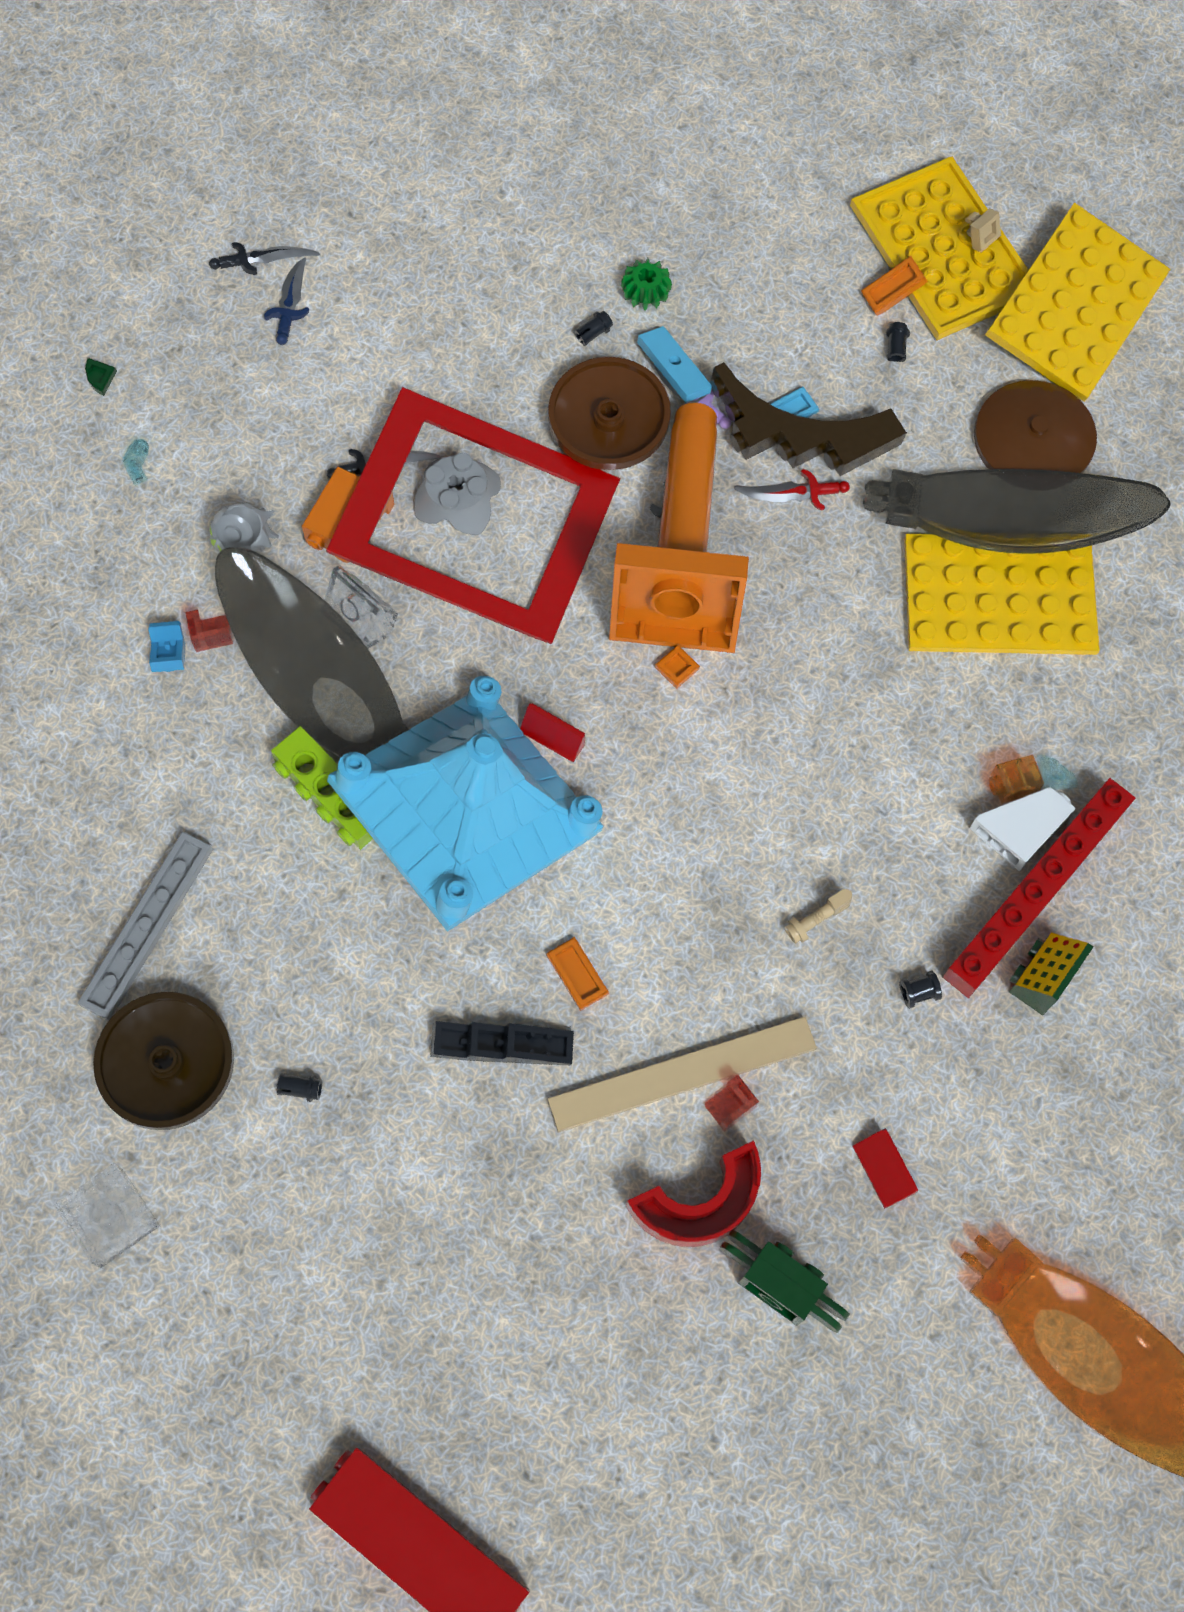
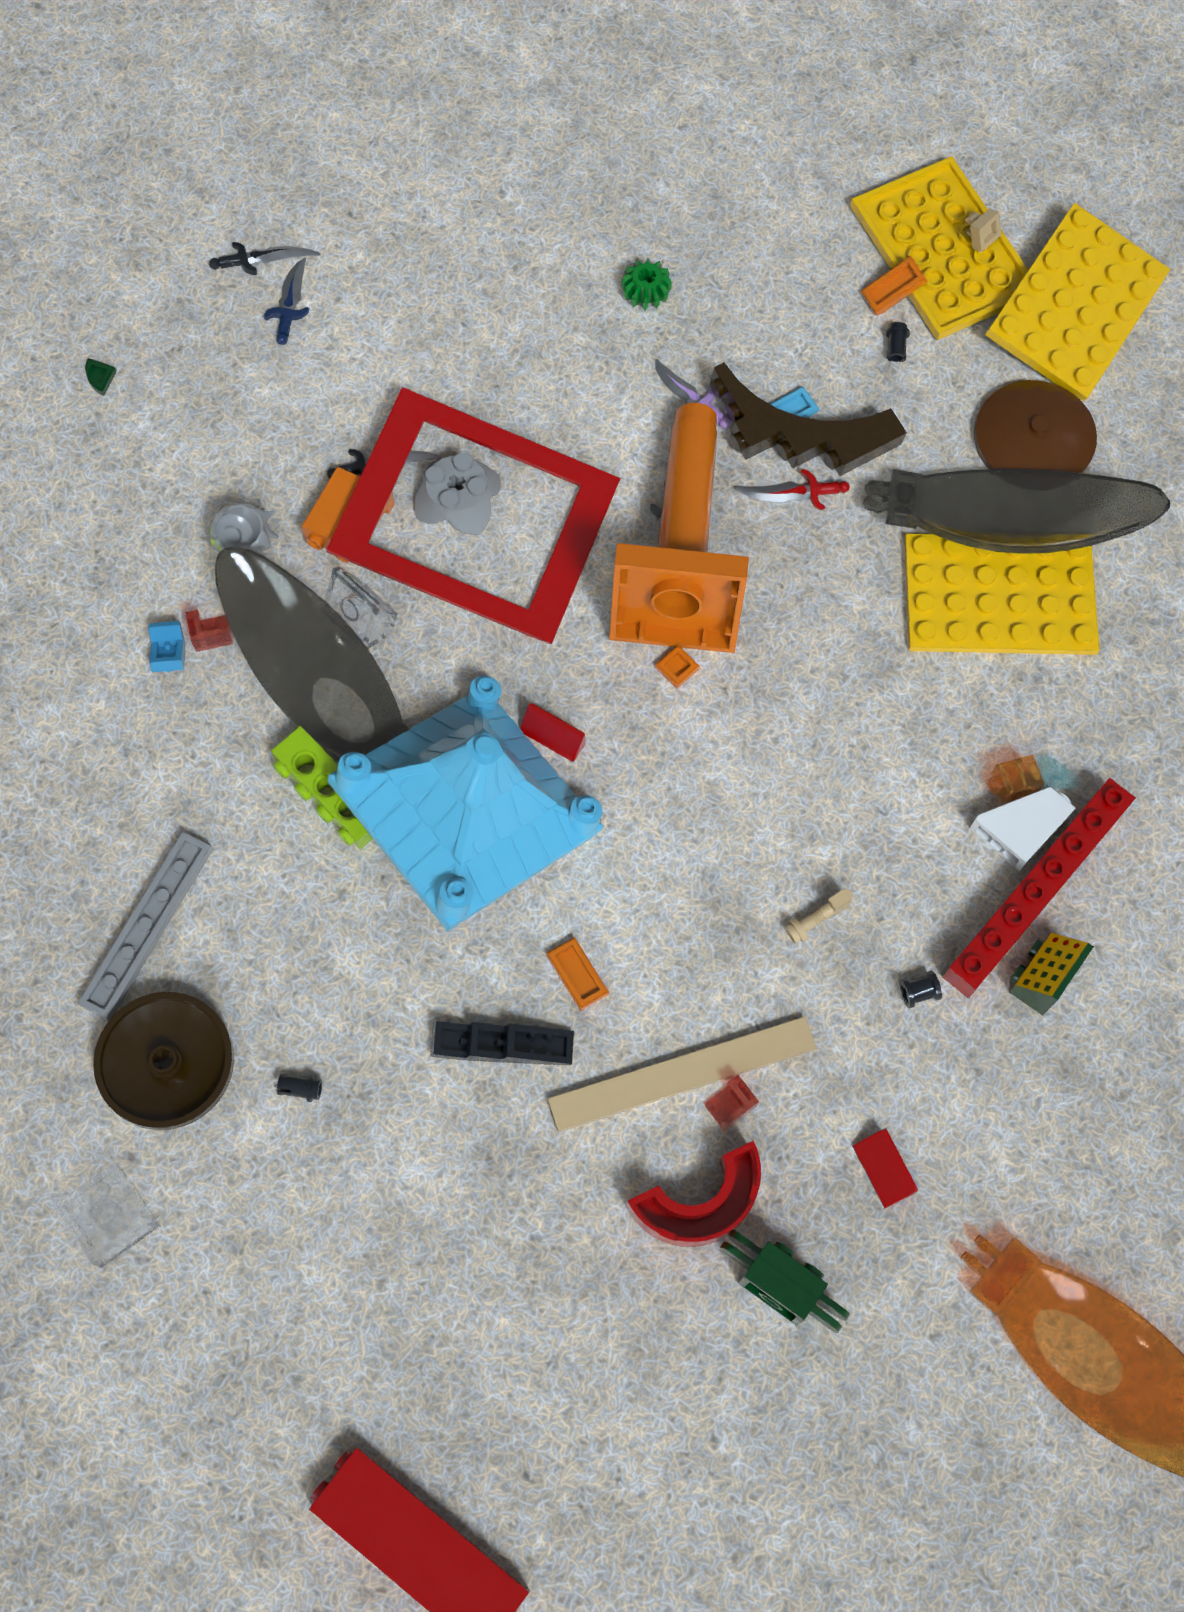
clear light blue arm [123,439,149,486] -> none
reddish brown dish [548,357,671,470] -> none
black pin [574,311,613,347] -> none
medium azure tile [637,326,712,403] -> none

